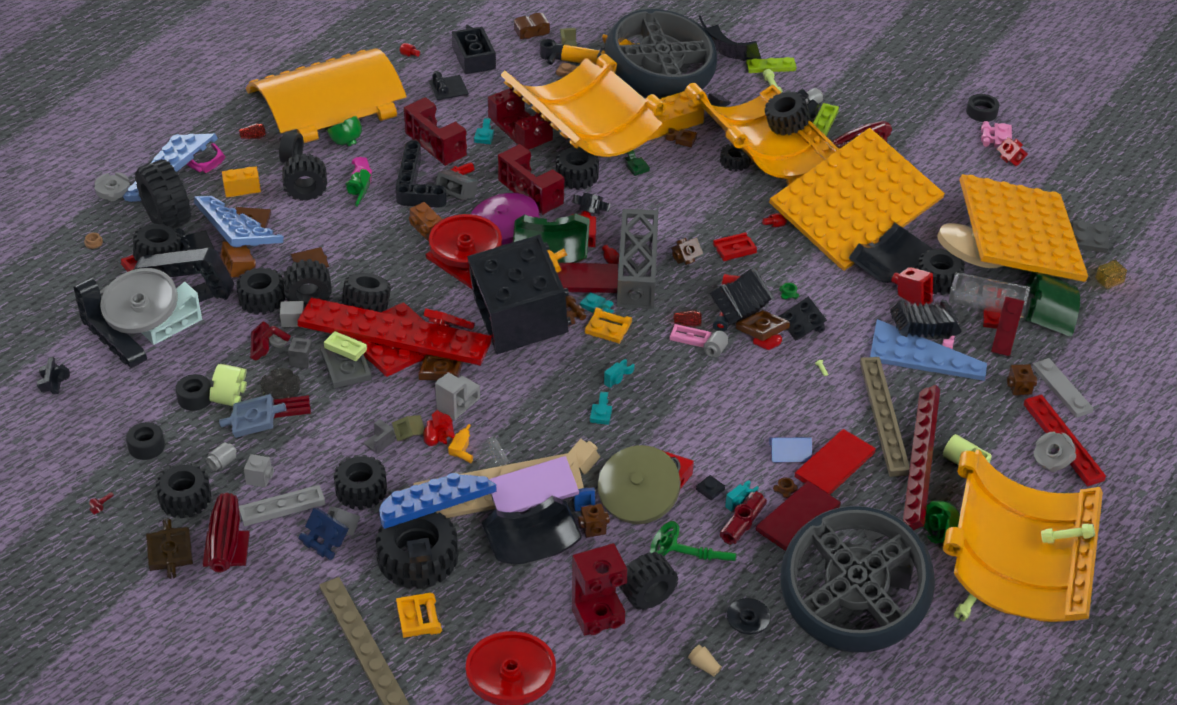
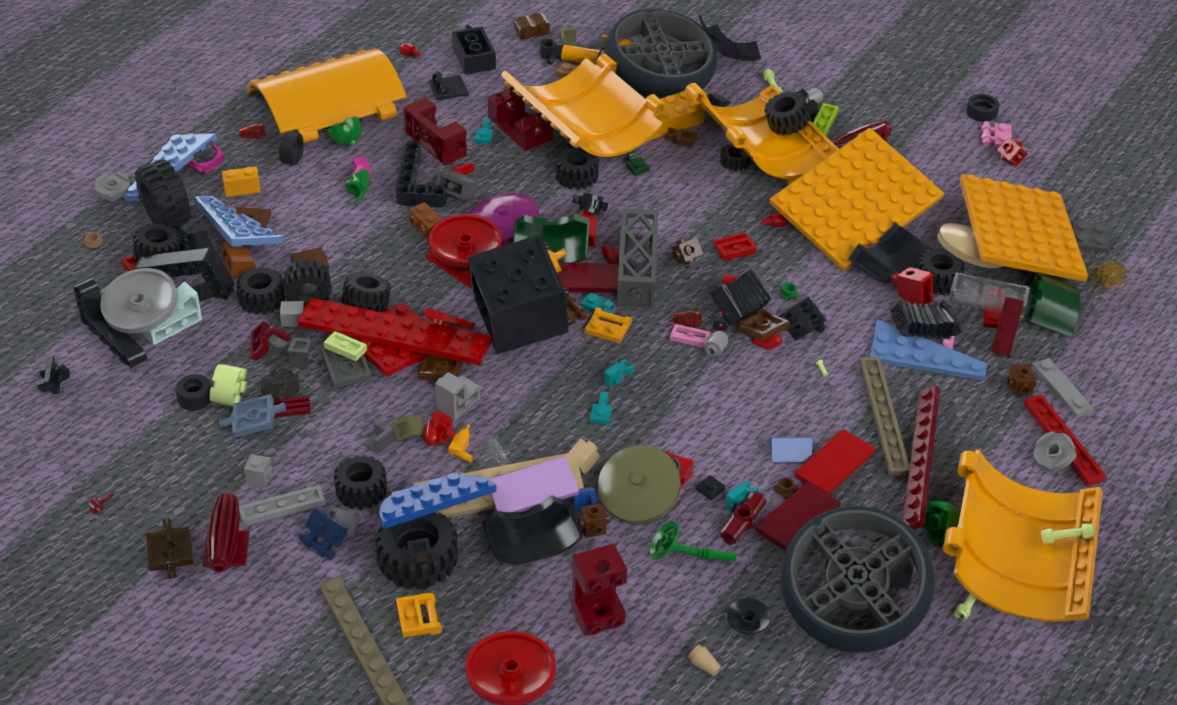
black tyre [126,422,165,460] -> none
black tyre [156,463,212,518] -> none
light grey brick [206,442,237,471] -> none
black tyre [282,154,327,201] -> none
dark red plate [498,144,565,215] -> none
black tyre [619,552,678,610] -> none
lime plate [746,57,797,73] -> none
yellowish green piece [943,434,992,465] -> none

